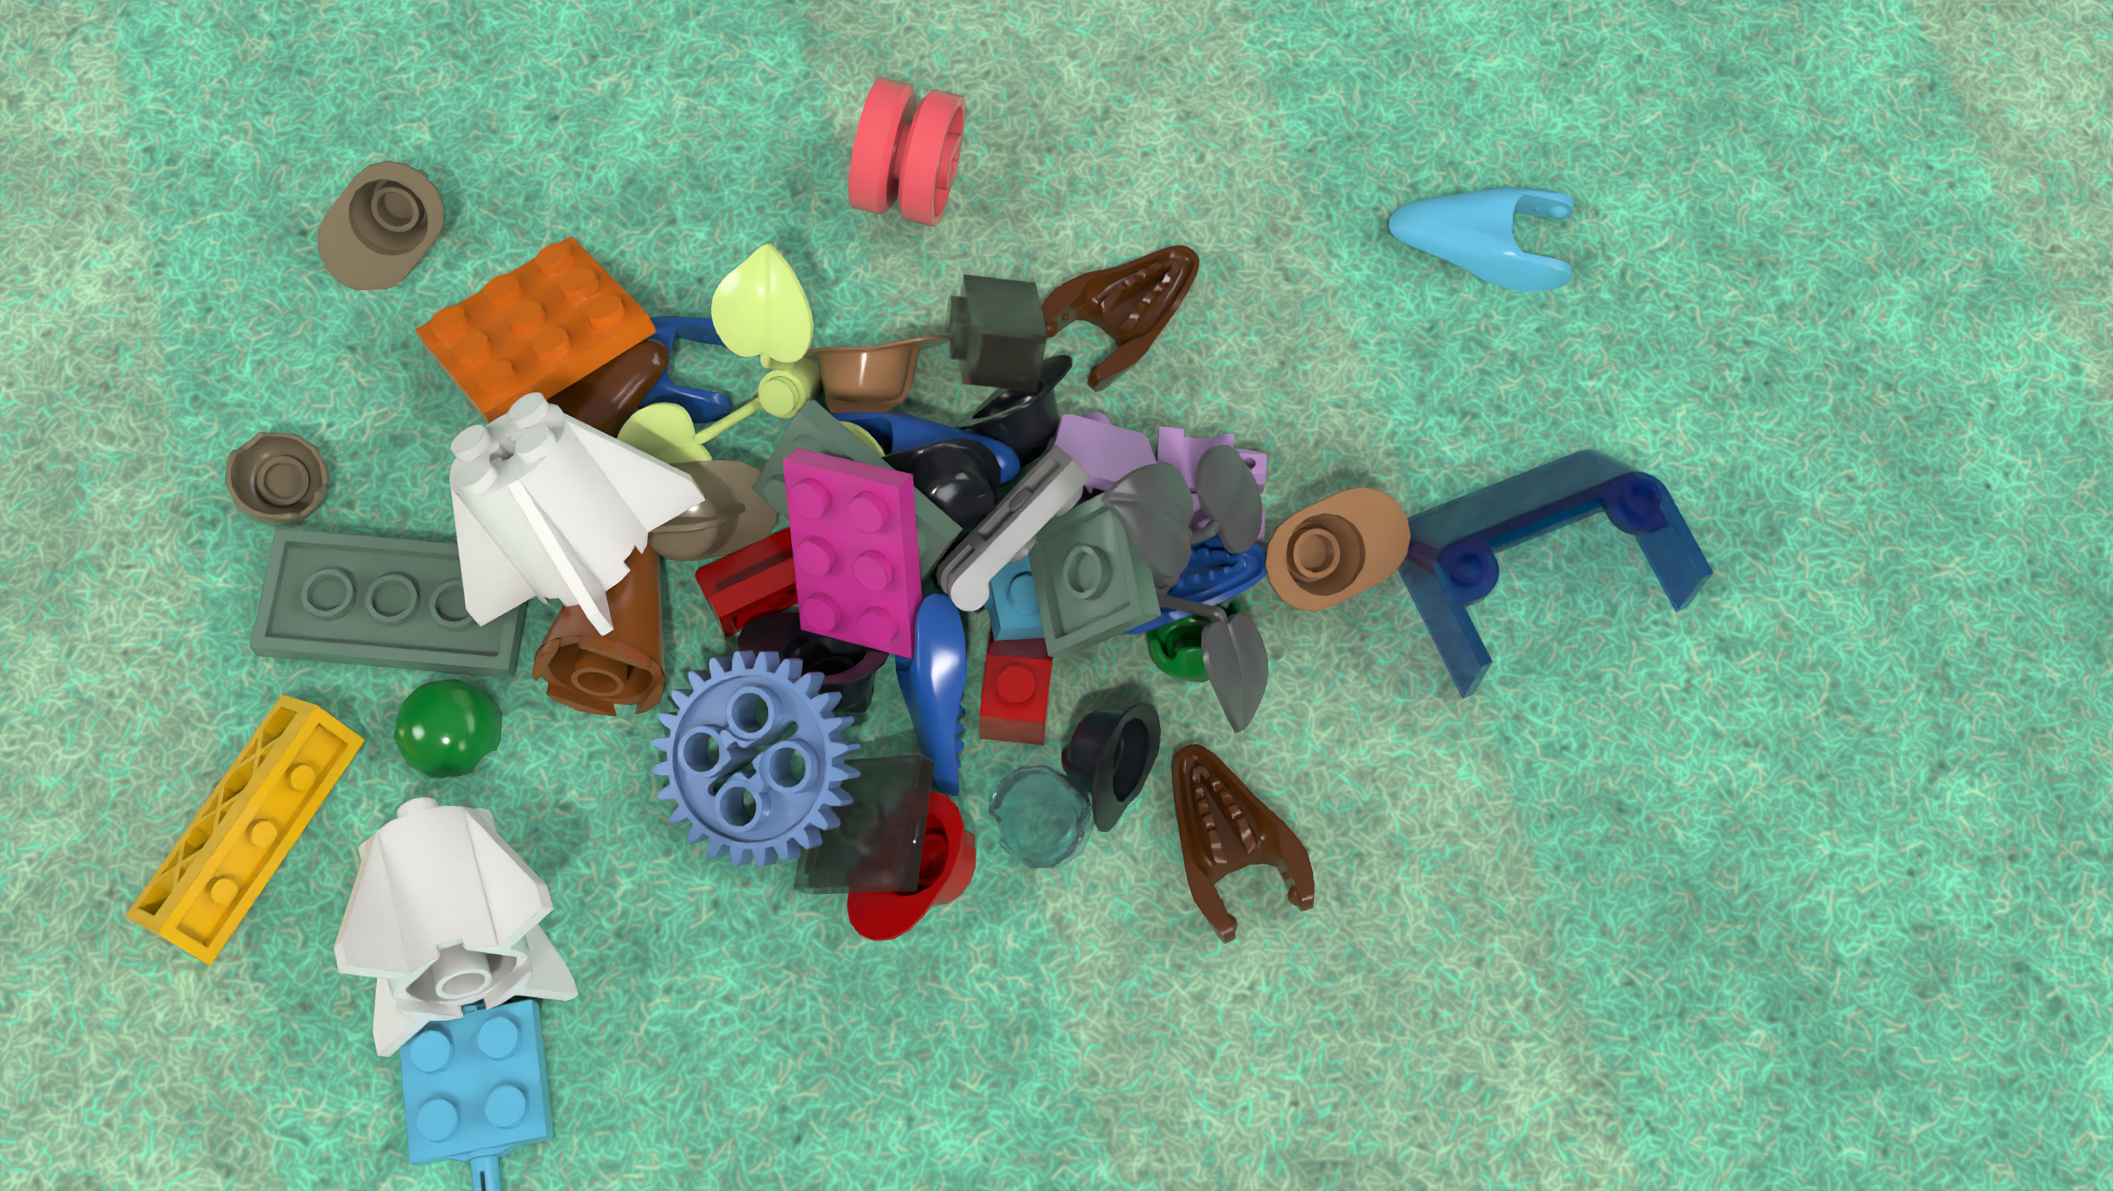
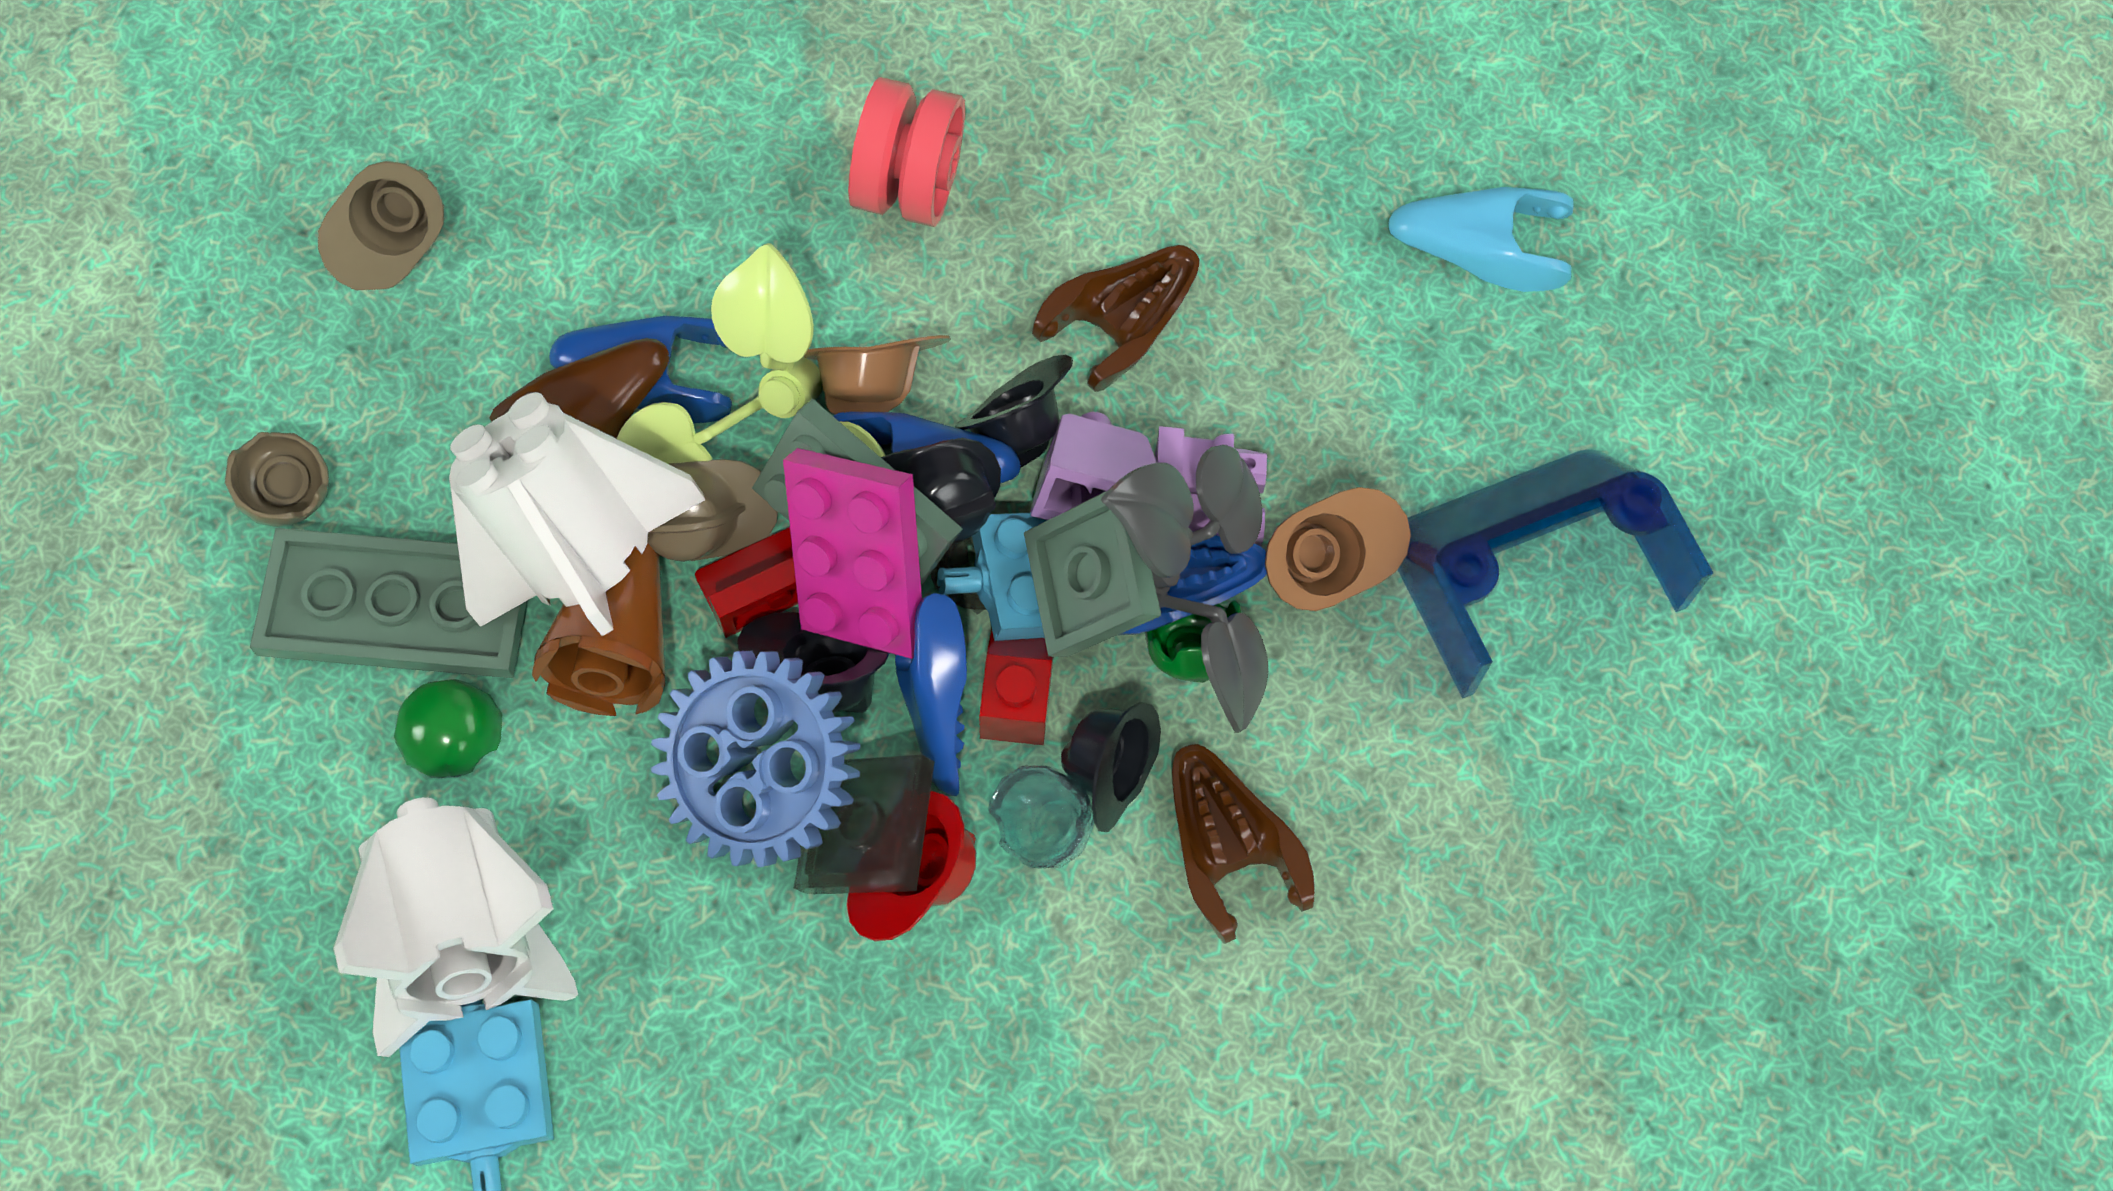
yellow fence [125,694,365,966] -> none
orange plate [415,236,657,424] -> none
light grey plate [936,445,1091,612] -> none
clear smoke brick [946,274,1047,392] -> none

